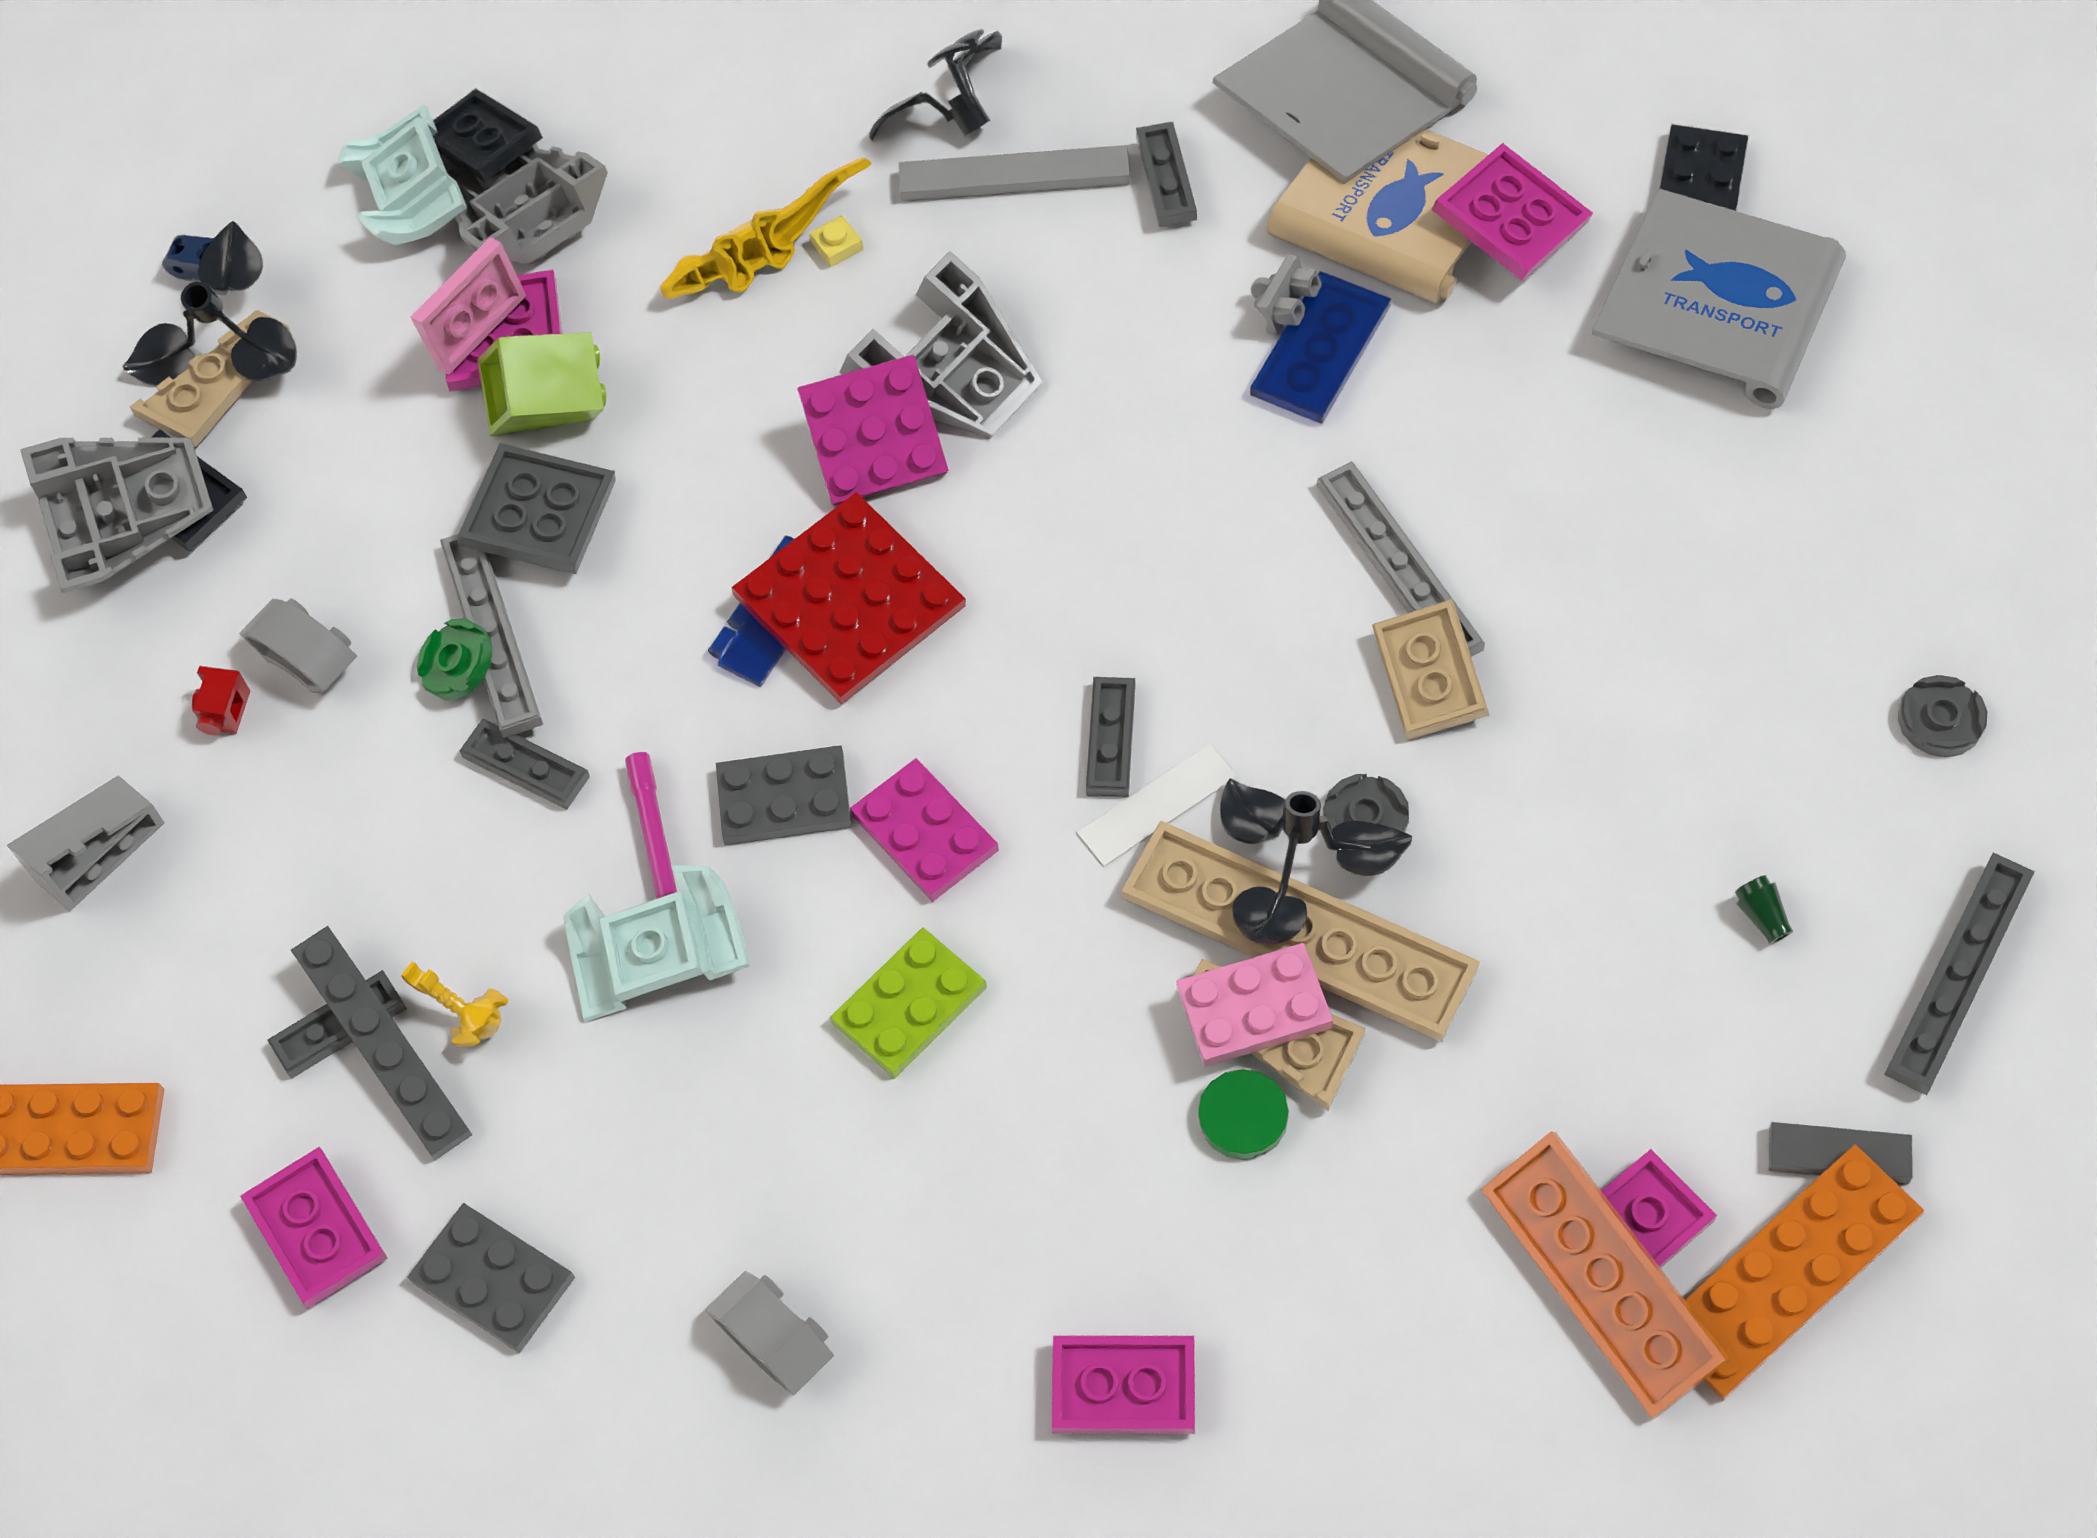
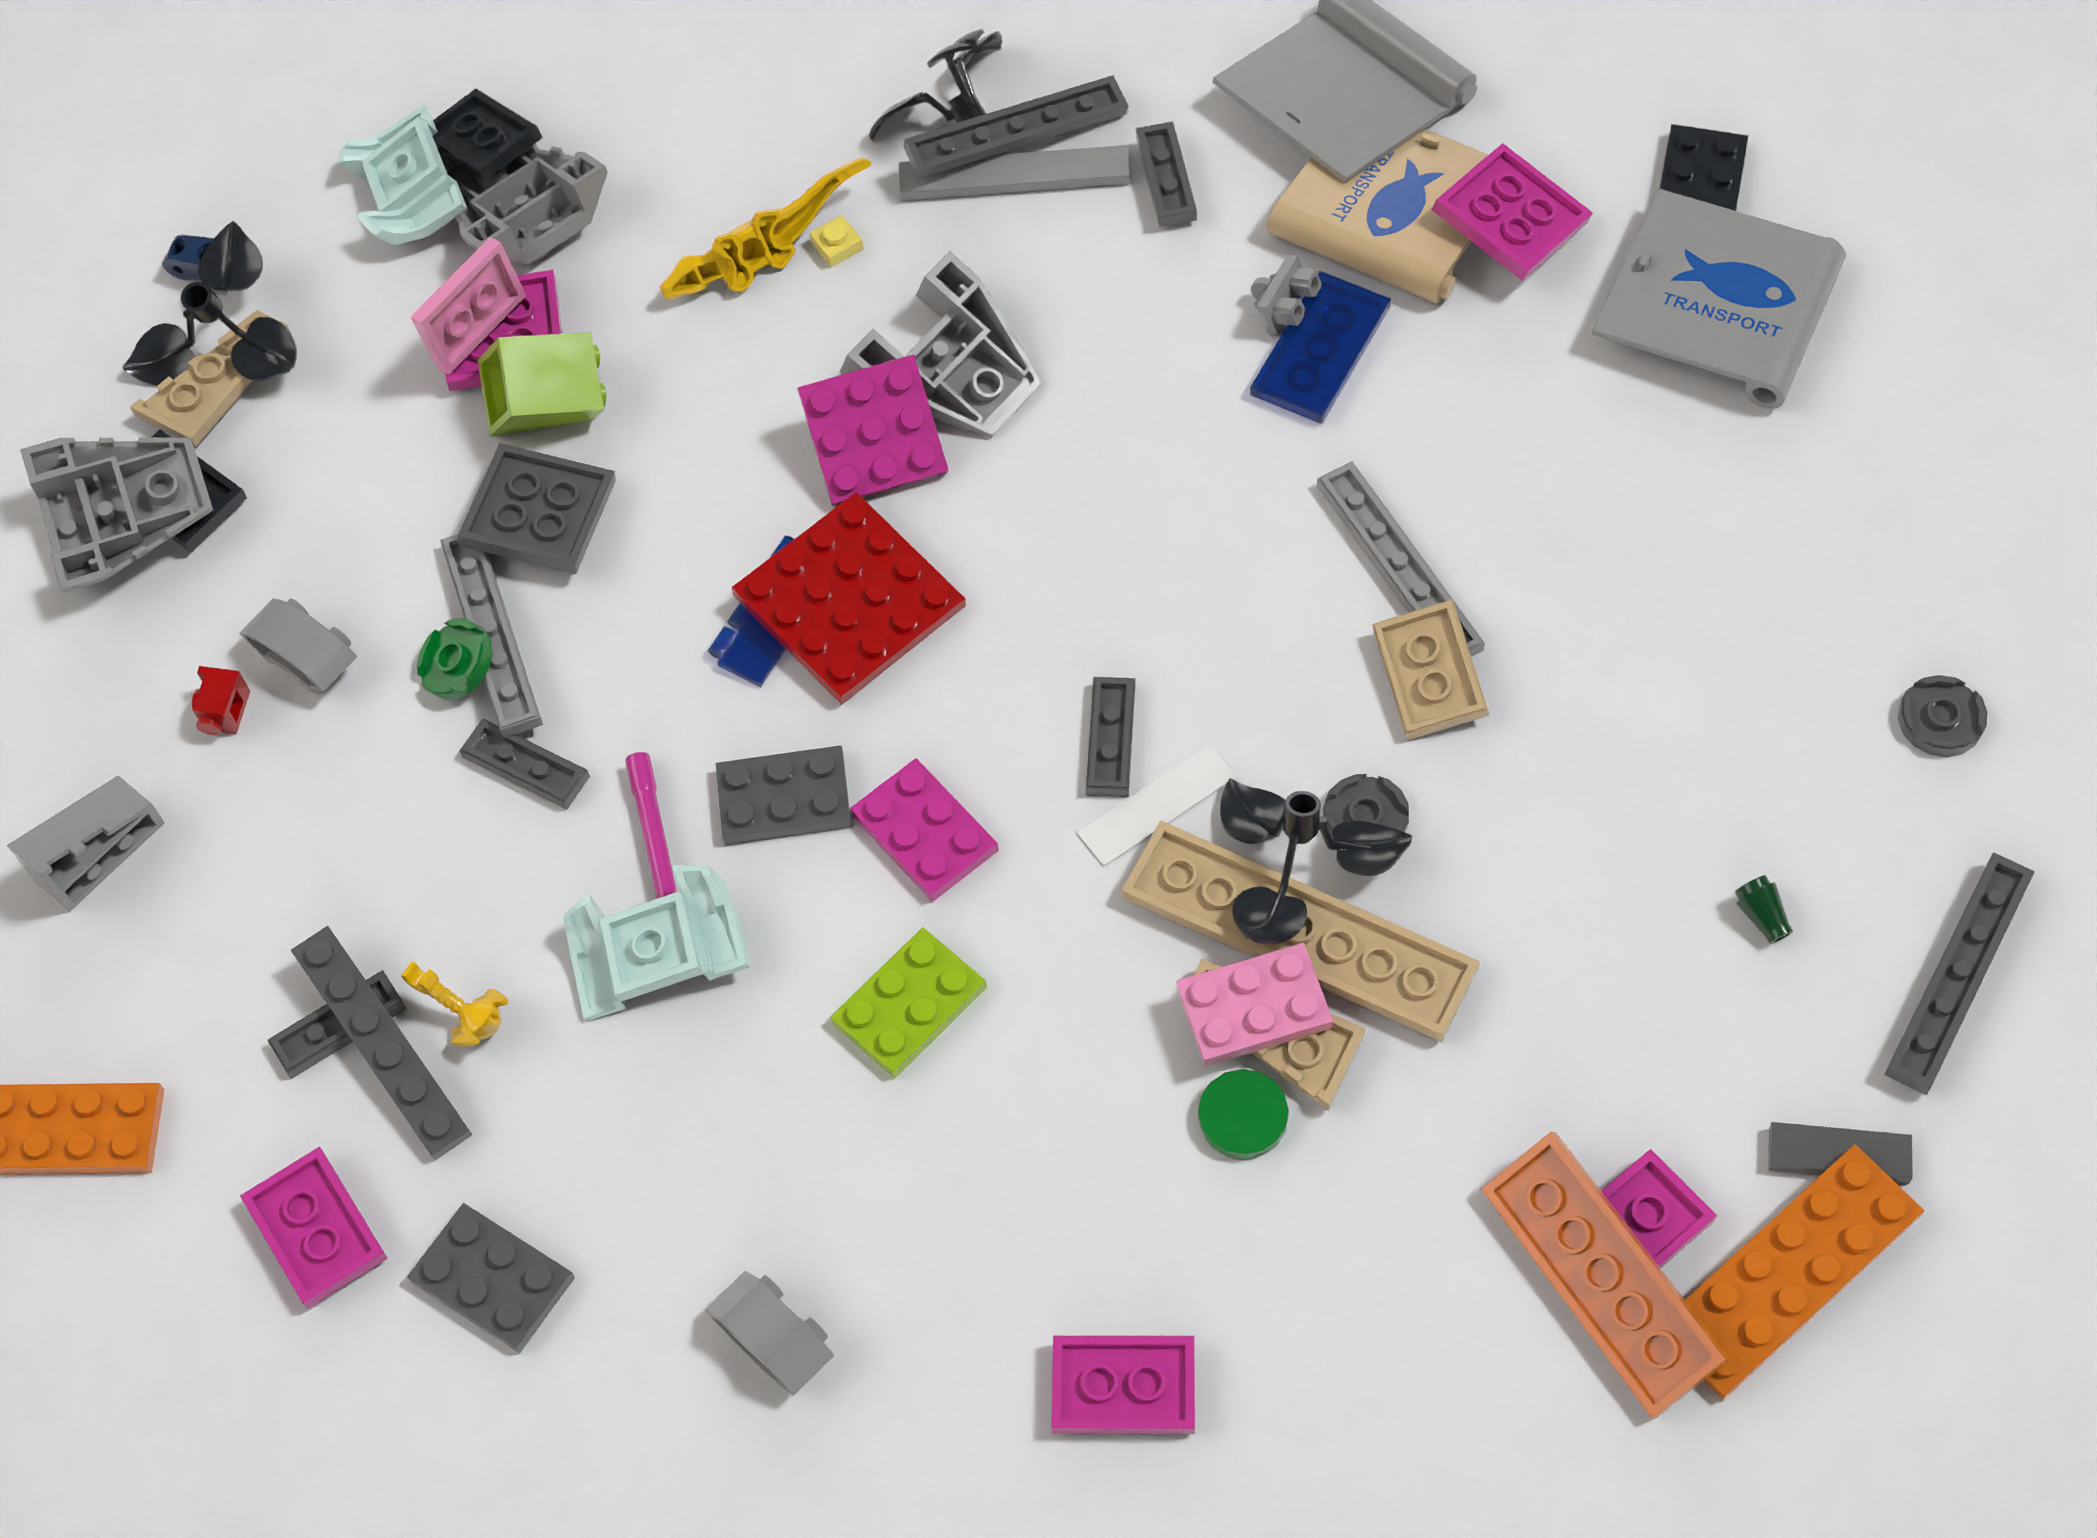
none -> dark grey plate [903,75,1129,179]

